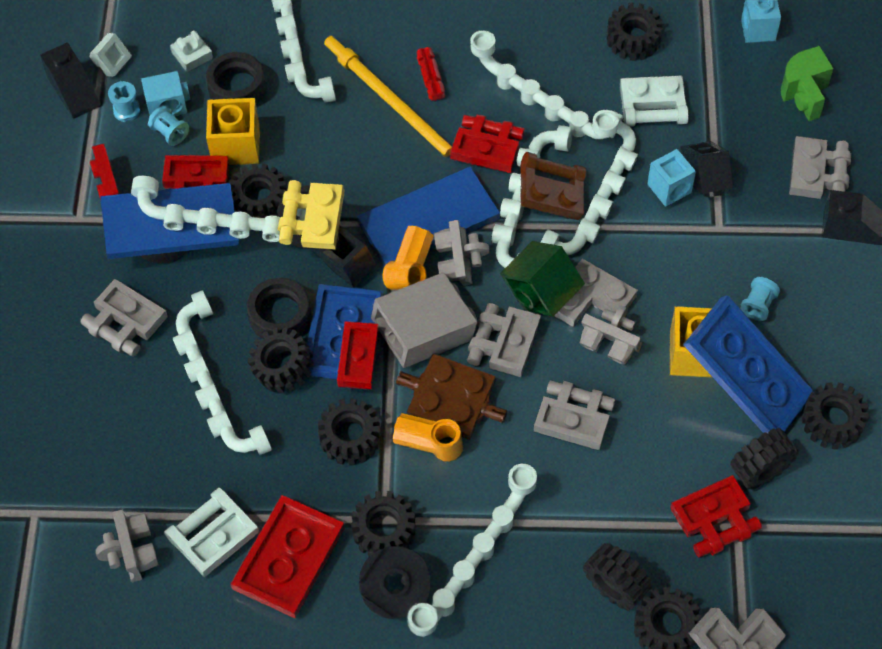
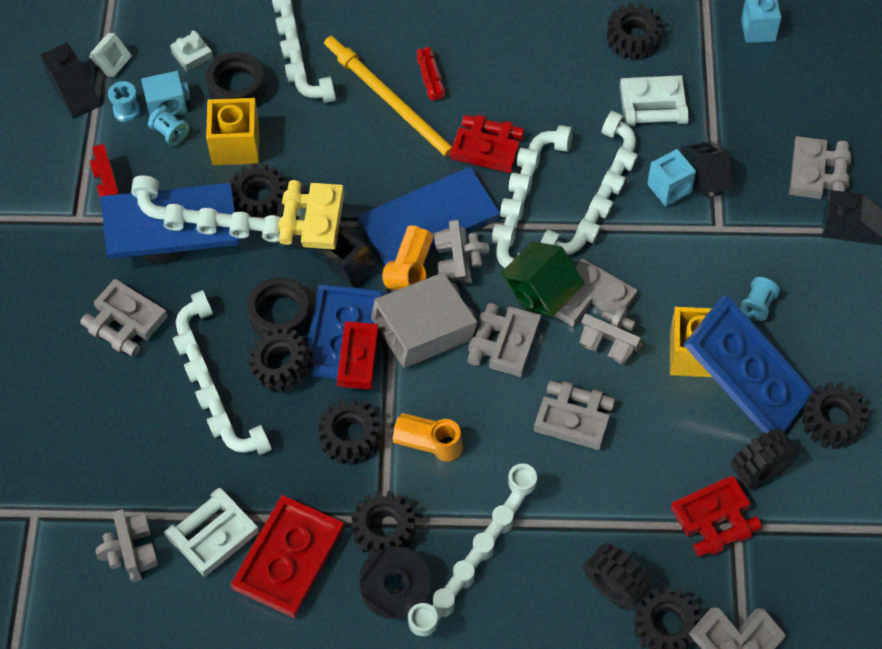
red plate [162,155,229,189] -> none
reddish brown plate [396,354,508,440] -> none
light aqua bar [471,30,618,140] -> none
reddish brown plate [521,152,586,220] -> none
bright green brick [781,46,833,121] -> none

